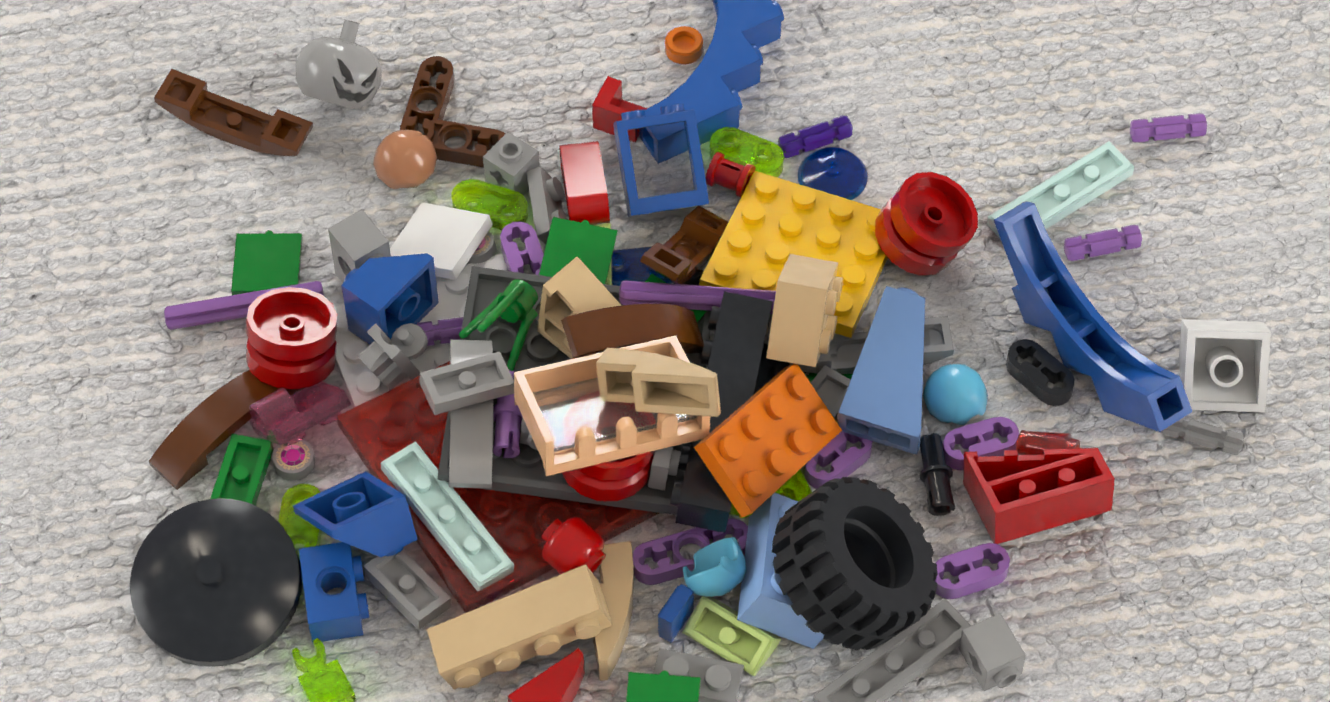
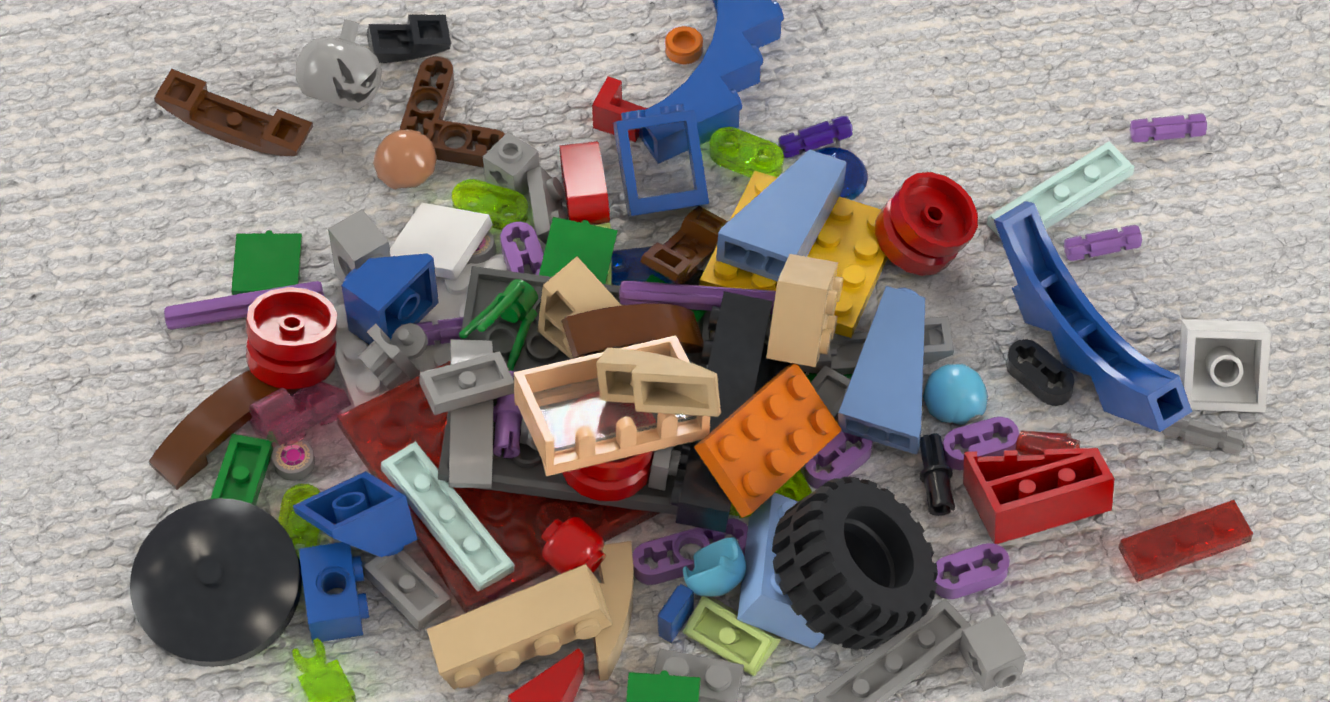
red bush [705,152,755,197] -> none
none -> black slope [366,14,451,63]
none -> medium blue slope [716,149,847,281]
none -> clear red plate [1118,500,1253,582]

